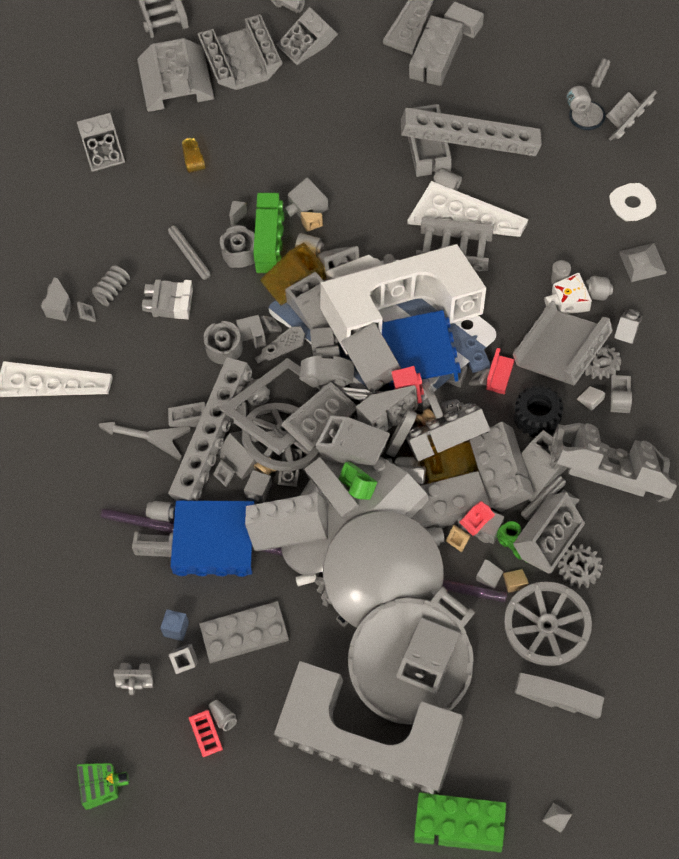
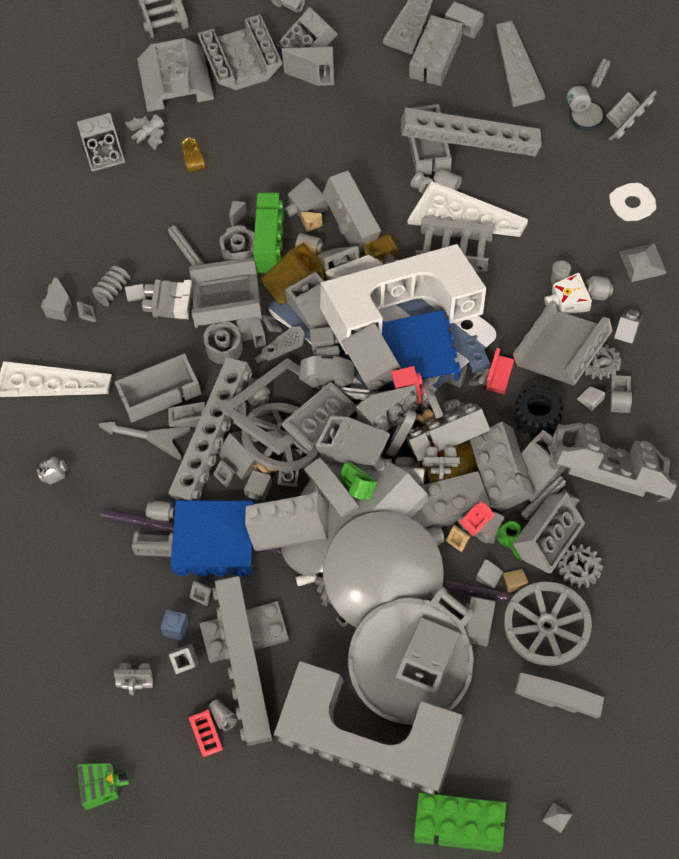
none -> light grey head [37,456,67,485]
none -> light grey piece [115,354,201,423]
none -> light grey animal [125,114,164,150]
none -> light grey slope [125,283,146,302]
none -> light grey piece [189,257,262,328]
none -> light grey slope [189,580,212,606]
none -> light grey brick [212,576,272,746]
none -> light grey slope [282,47,334,86]
none -> light grey brick [323,171,381,252]
none -> clear yellow piece [363,235,399,261]
none -> light grey wheel [411,172,432,194]
none -> light grey hips [422,447,460,479]
none -> light grey brick [464,597,496,647]
none -> light grey wing [496,20,545,107]

